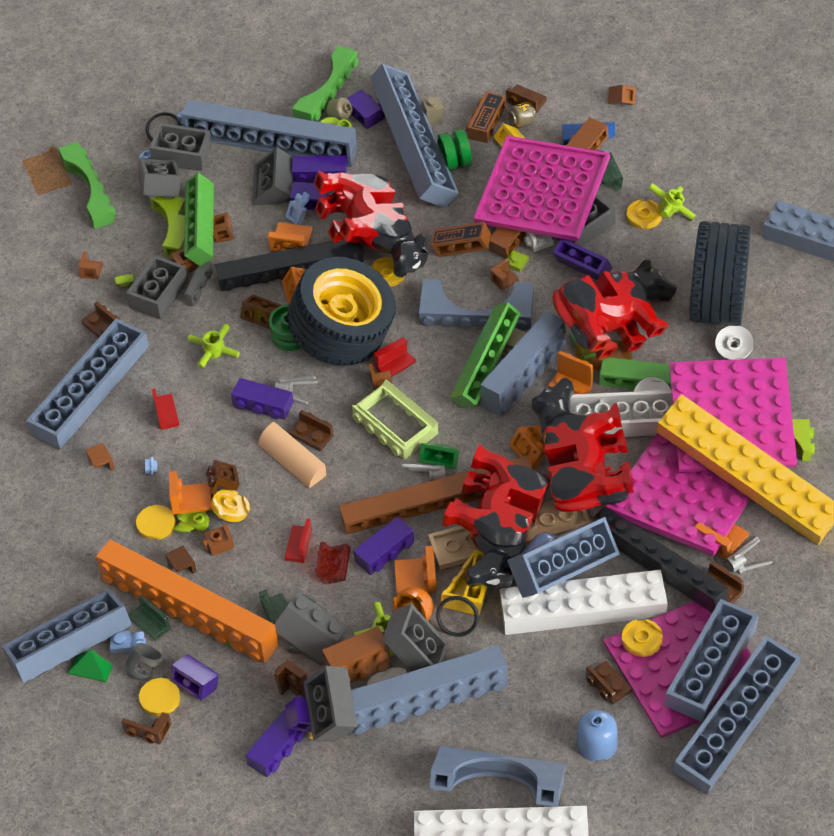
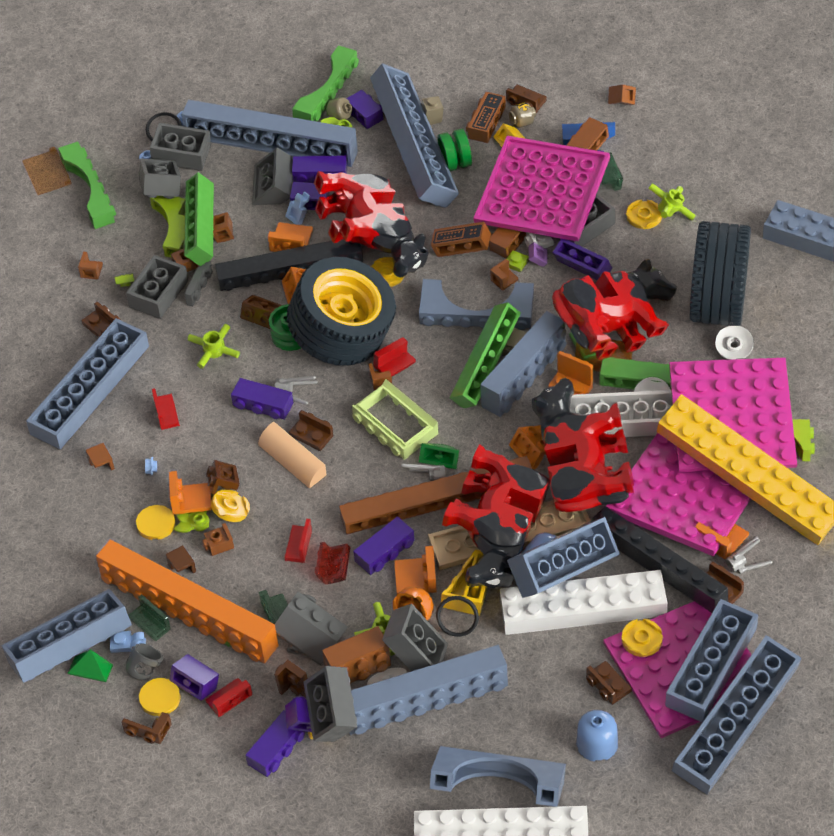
none -> red panel [205,678,253,717]
none -> medium lavender plate [529,242,547,267]

